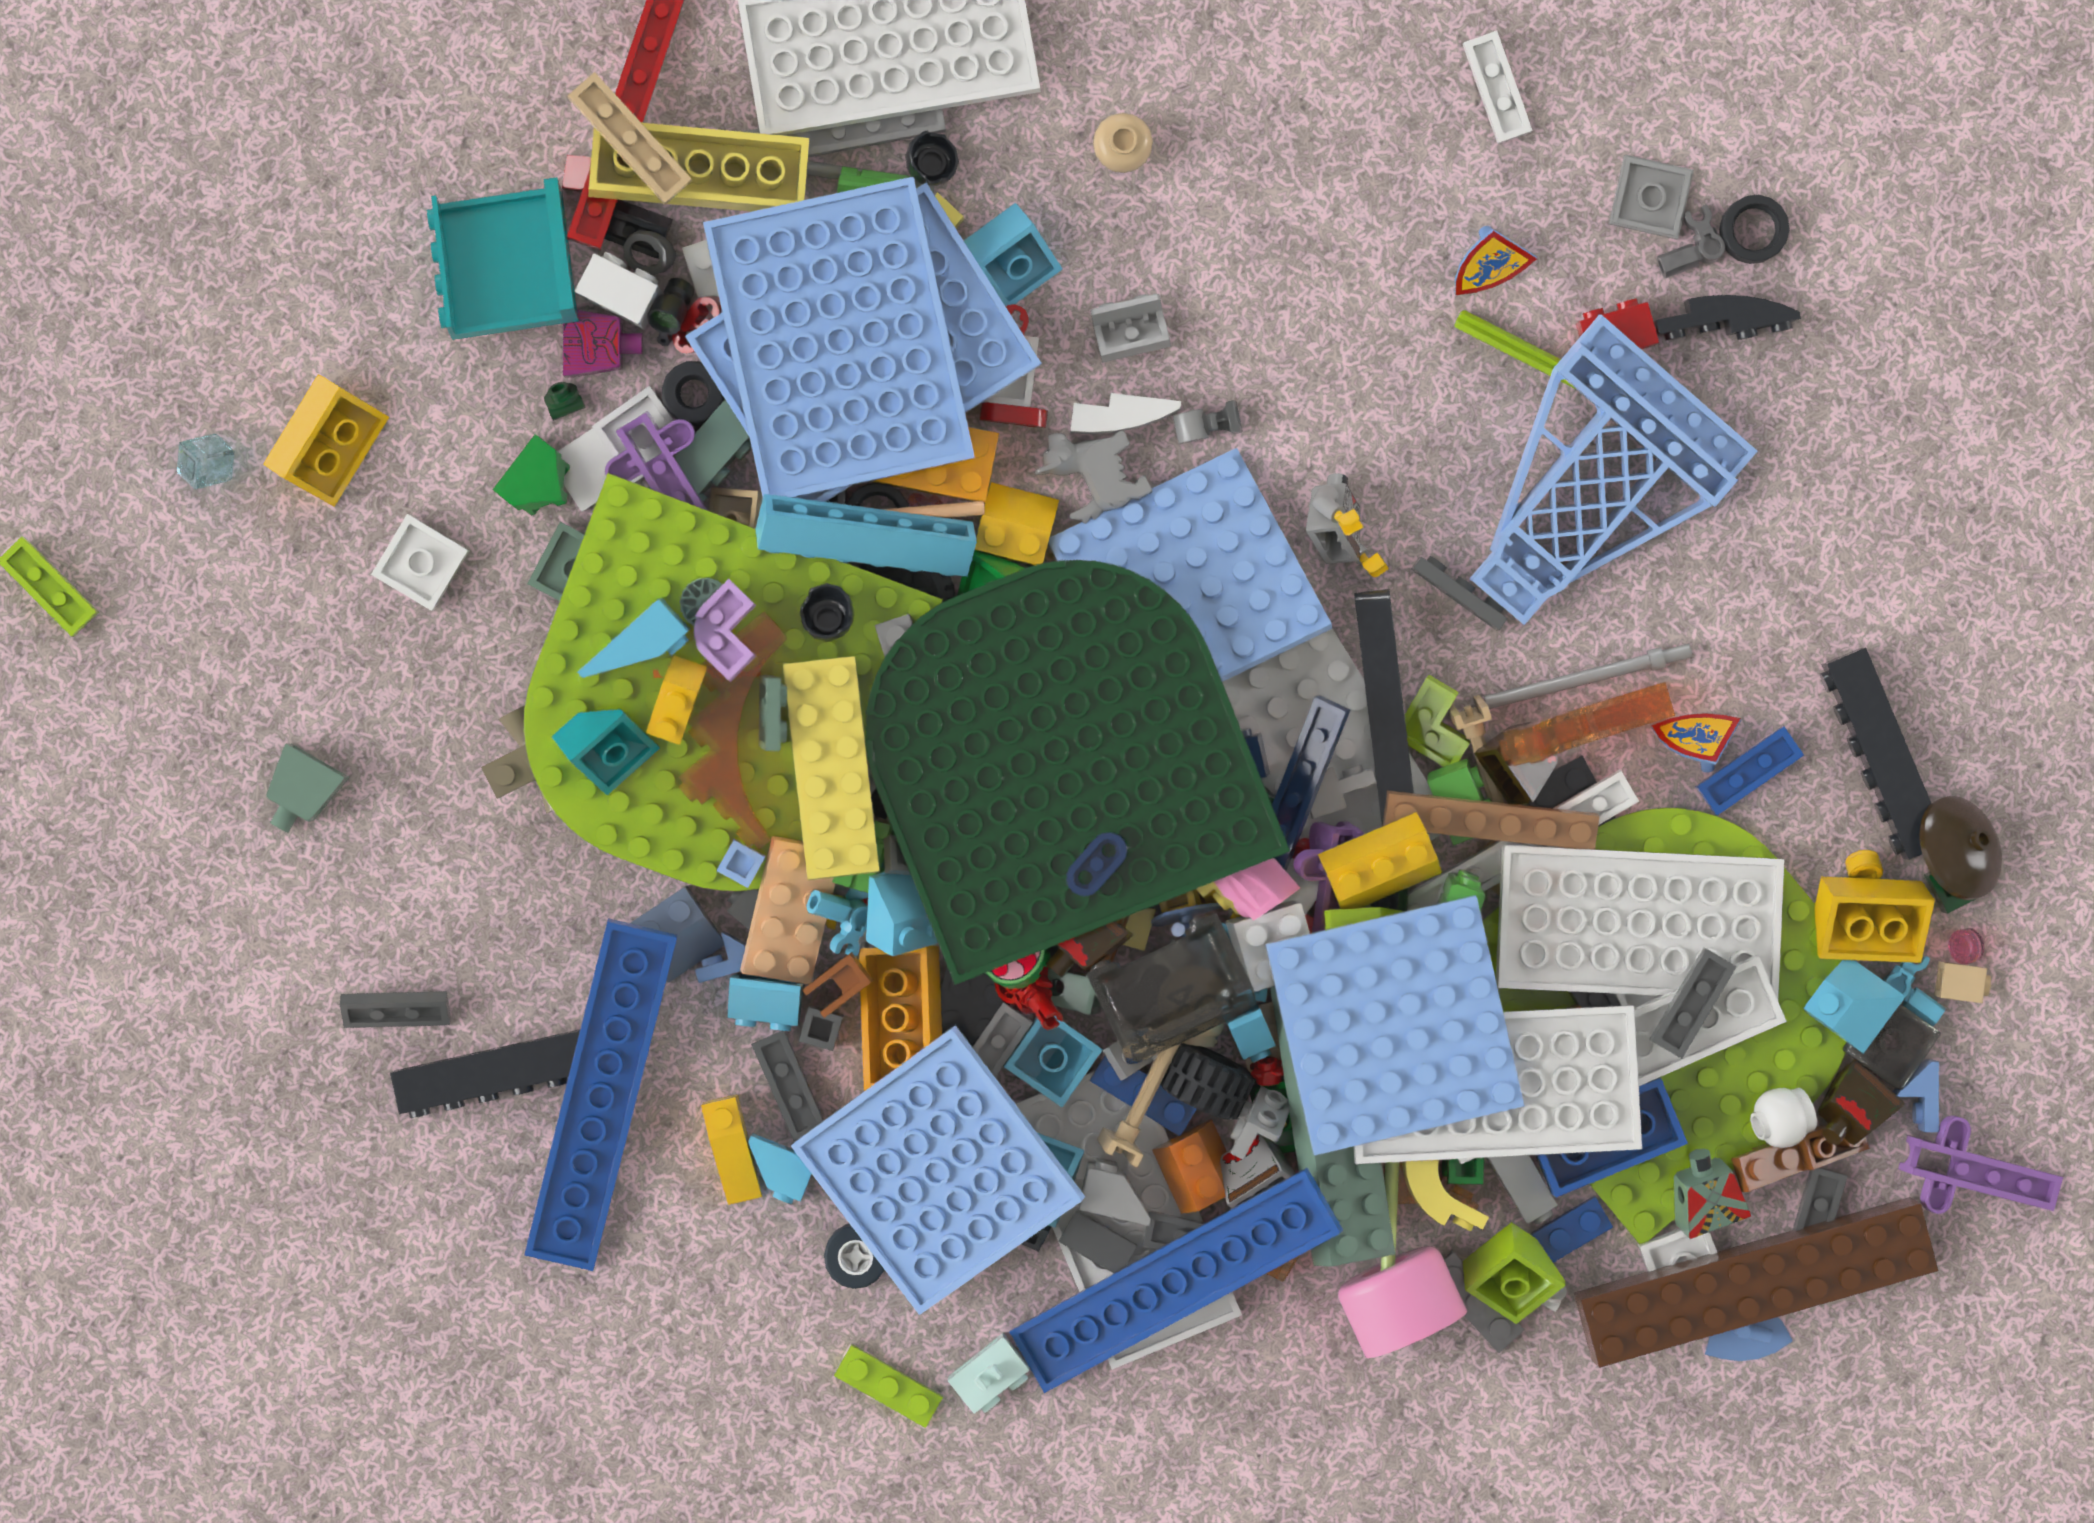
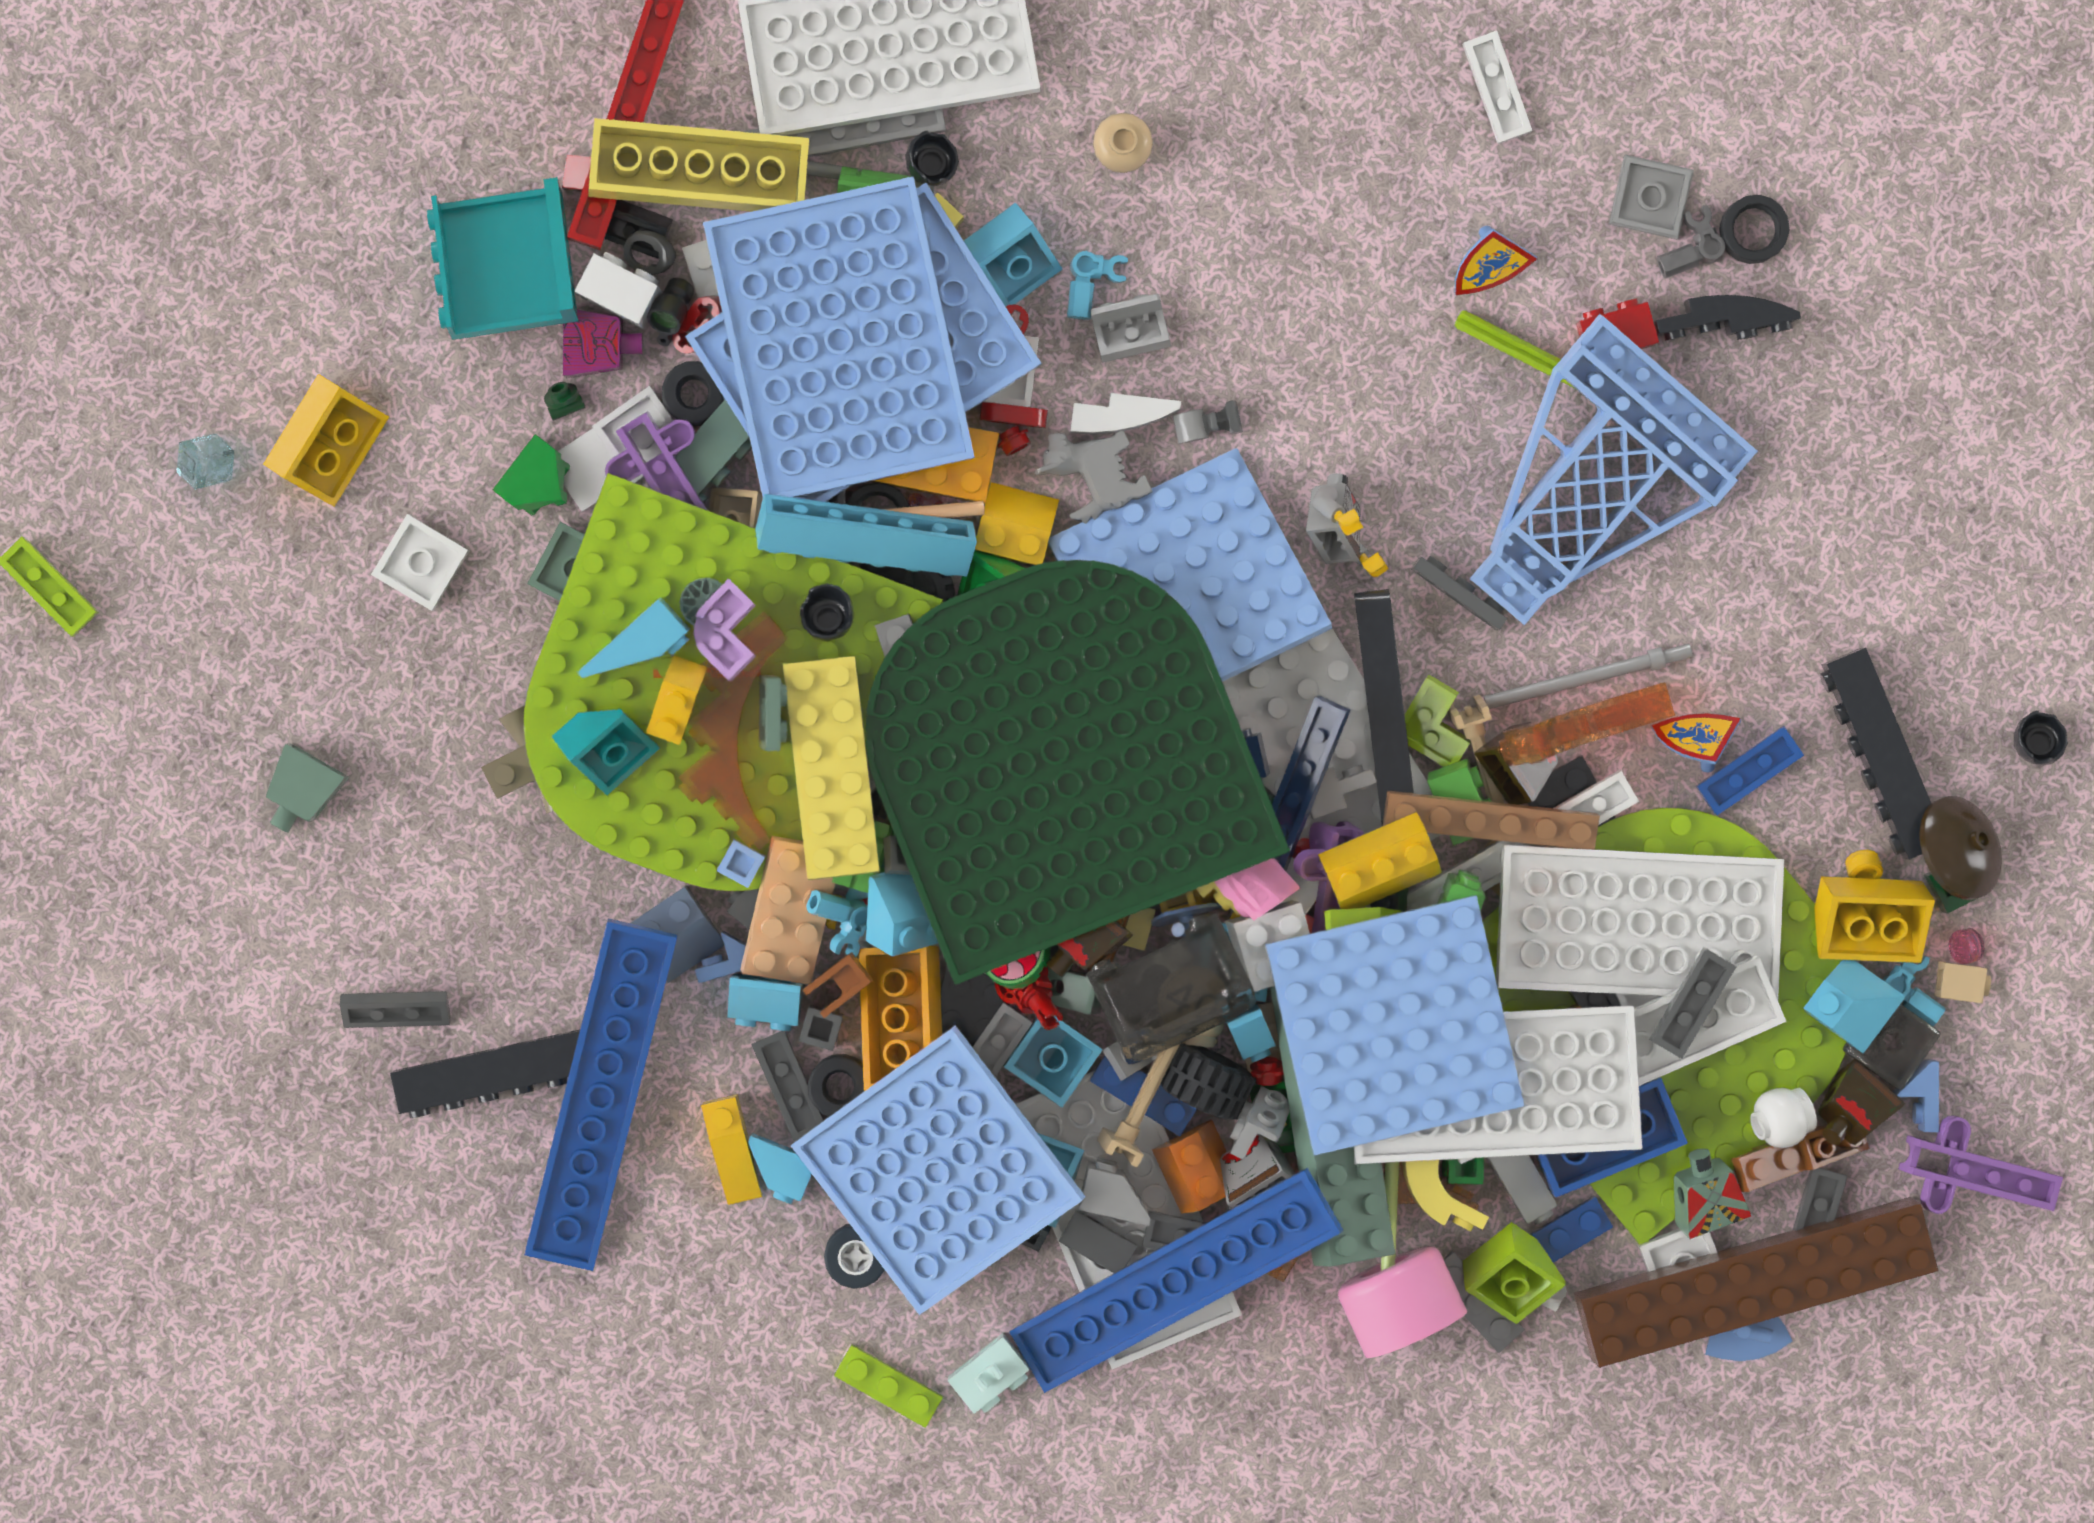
tan plate [568,72,692,205] -> none
dark blue plate [1066,832,1127,896] -> none
none -> black tyre [808,1054,864,1116]
none -> red plate [997,426,1031,456]
none -> medium azure bar [1067,251,1128,320]
none -> black hair [2014,710,2068,766]

